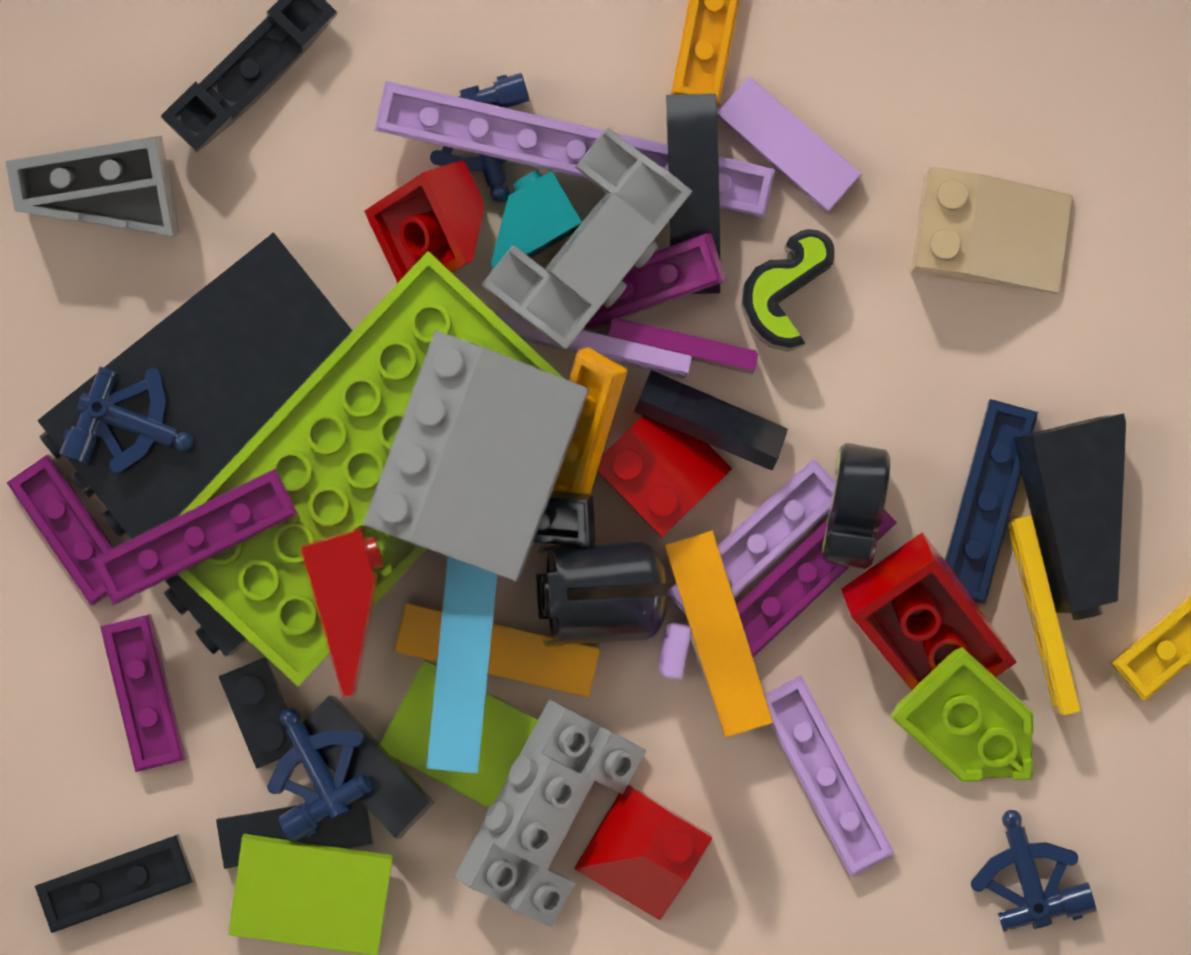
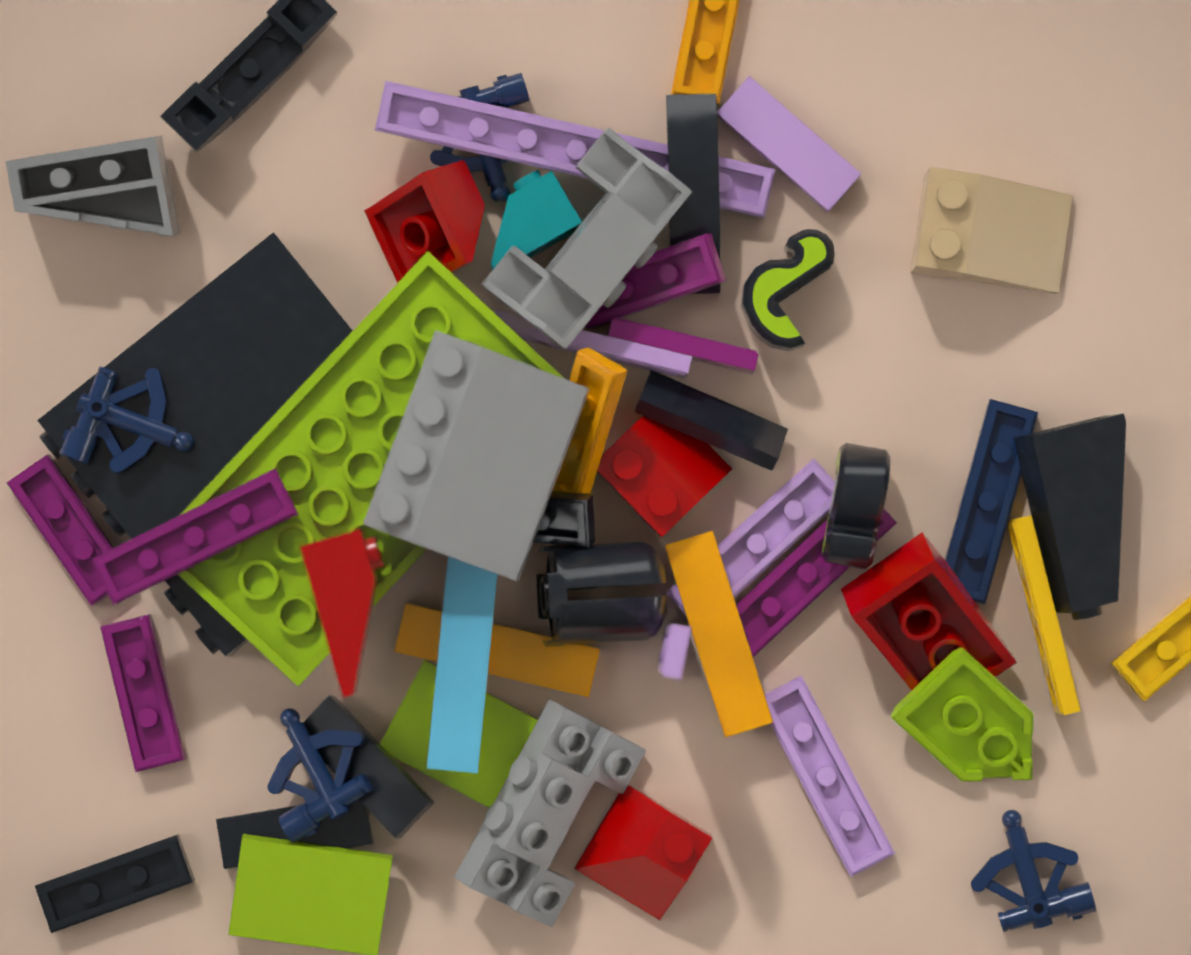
black plate [218,657,293,769] -> none

